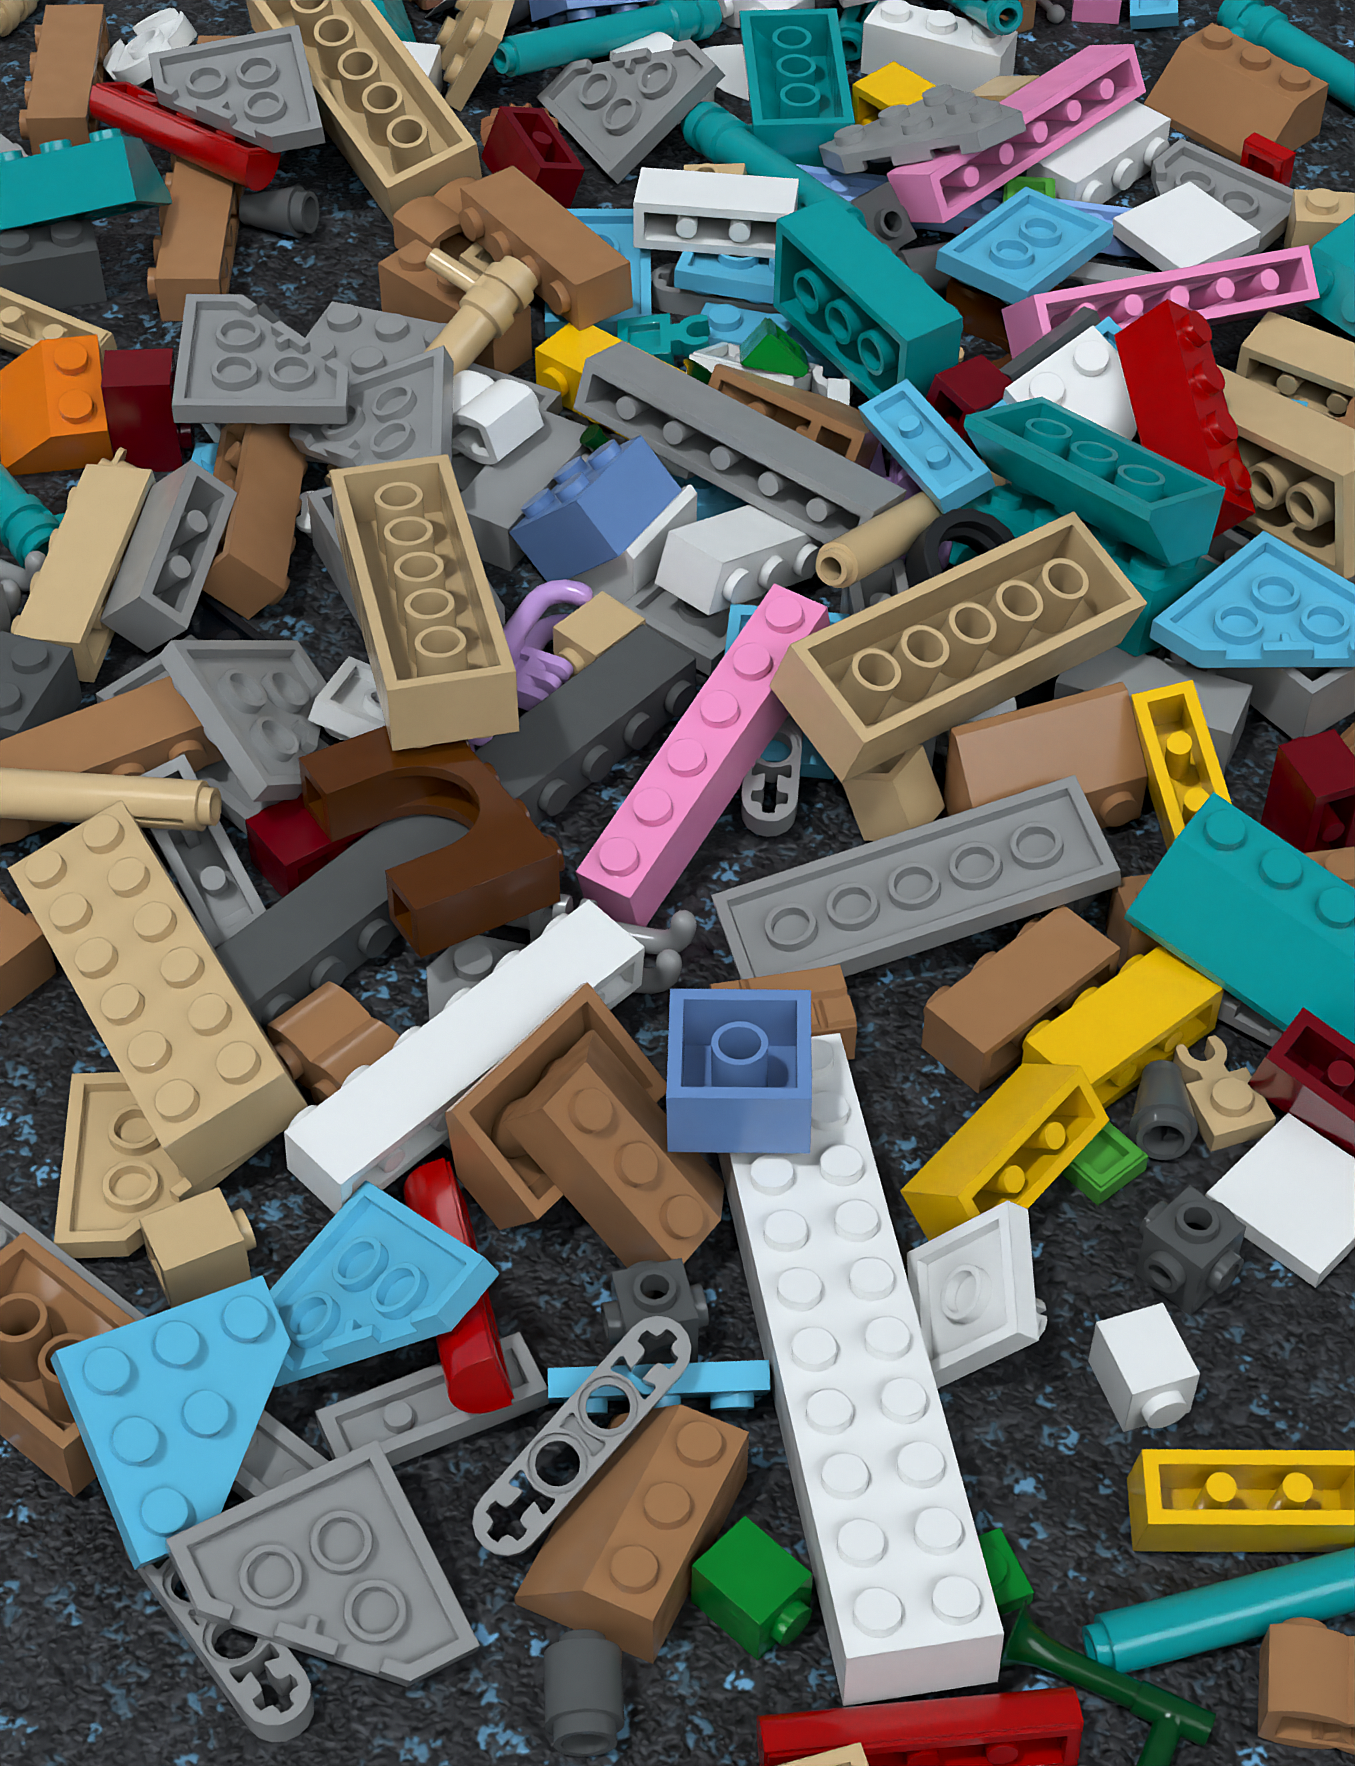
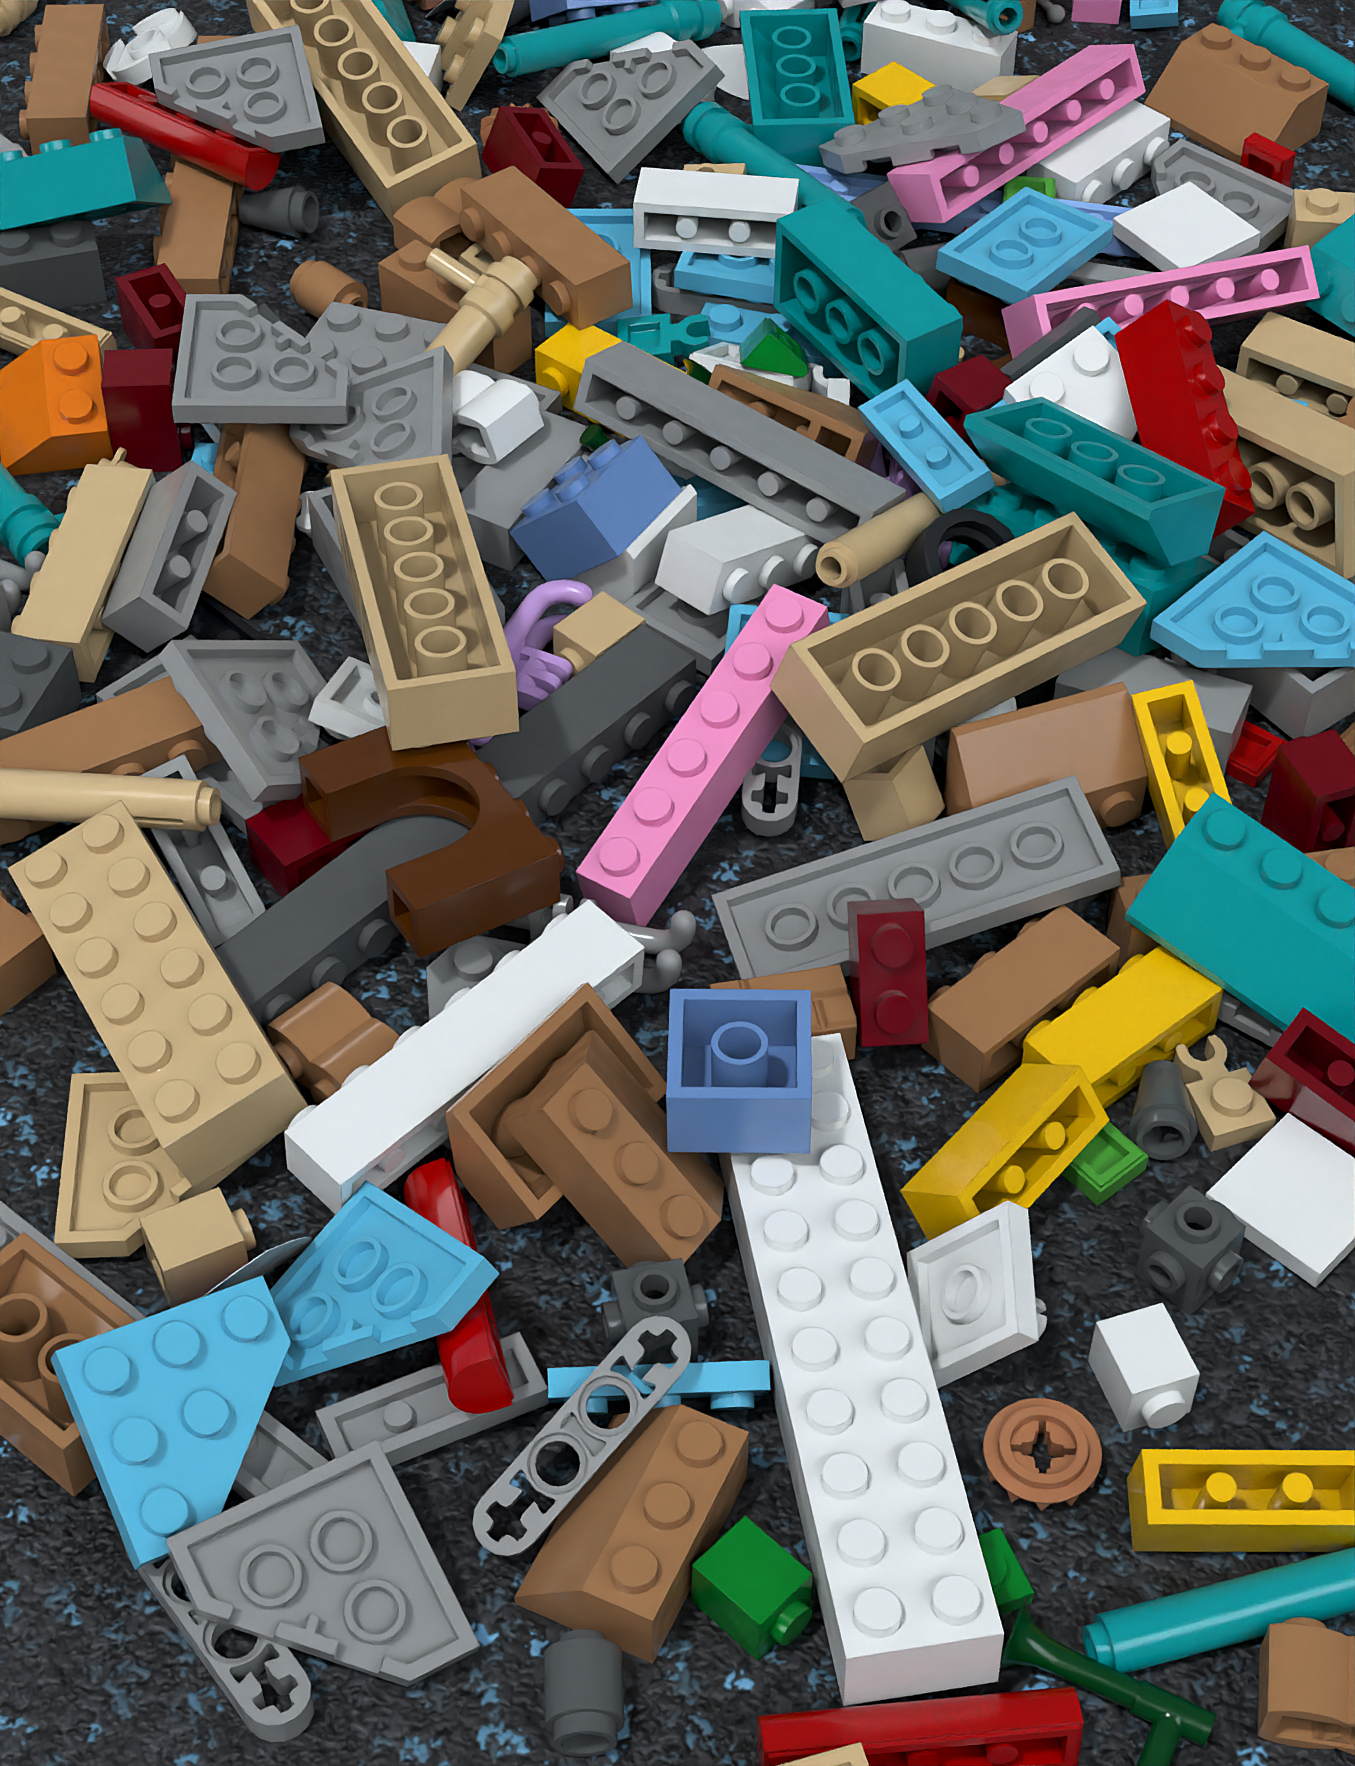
none -> dark red brick [115,263,186,368]
none -> white sticker [203,1237,312,1297]
none -> medium nougat brick [290,260,368,319]
none -> dark red brick [847,898,929,1047]
none -> nougat gear [982,1398,1102,1512]
none -> red tile [1225,720,1288,789]

